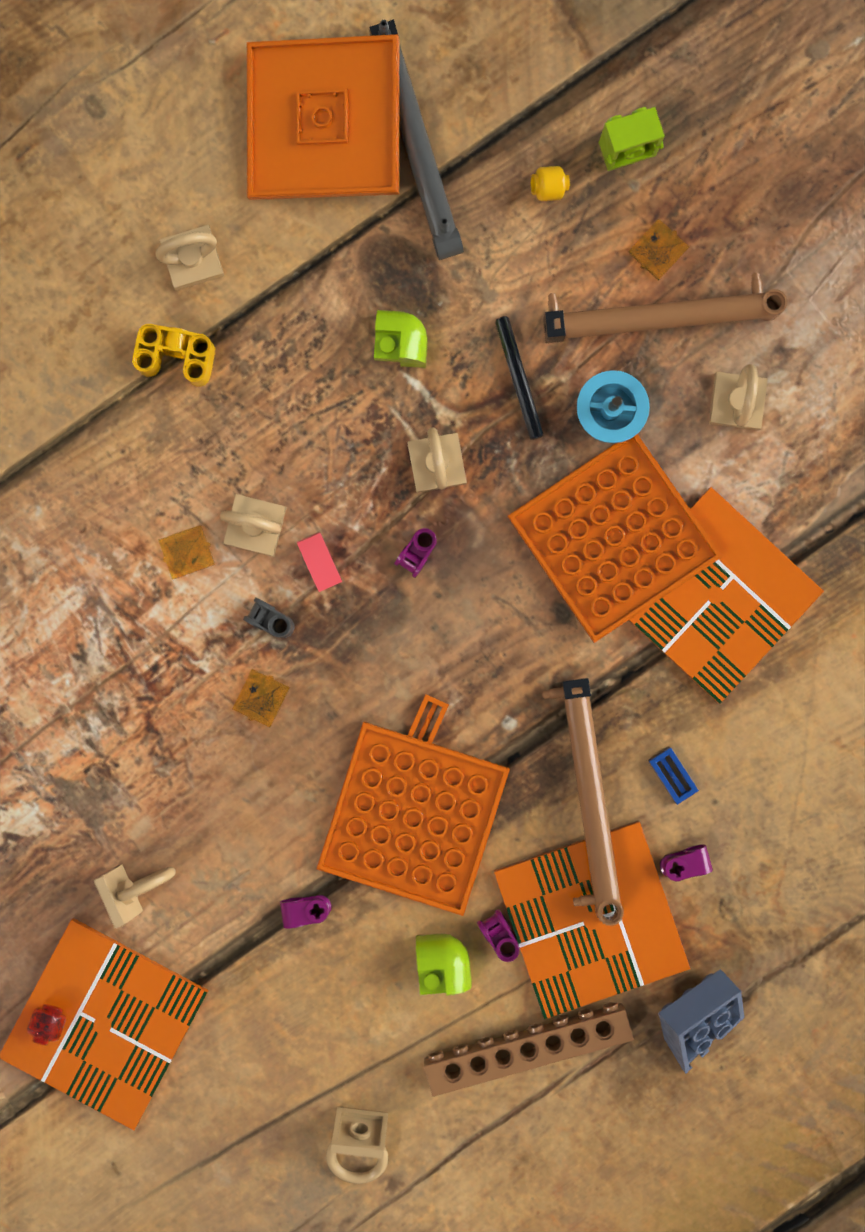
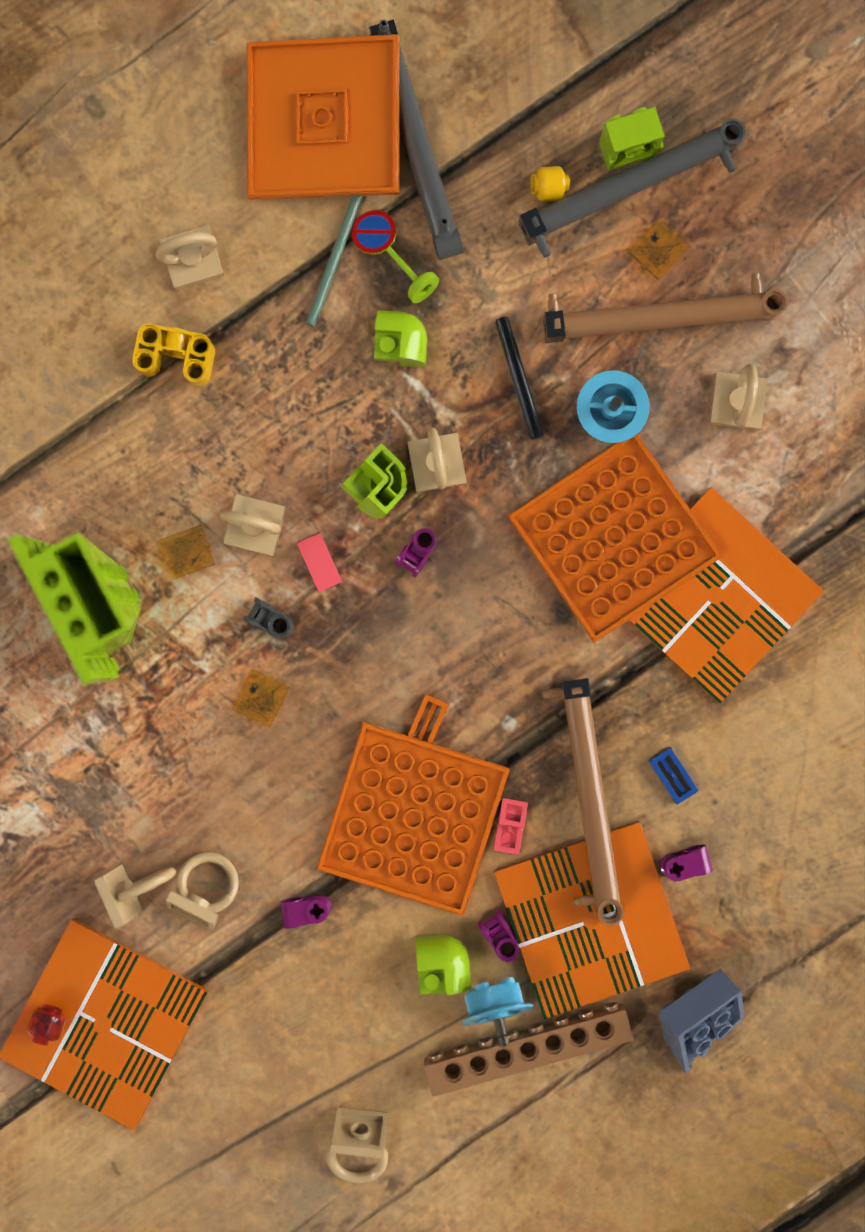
none -> lime wedge [7,533,141,685]
none -> tan tile [166,852,239,931]
none -> sand green bar [306,196,363,327]
none -> lime brick [340,443,407,519]
none -> piece [351,210,439,303]
none -> medium azure piece [462,977,534,1047]
none -> coral slope [493,798,528,855]
none -> dark grey piece [518,118,746,258]

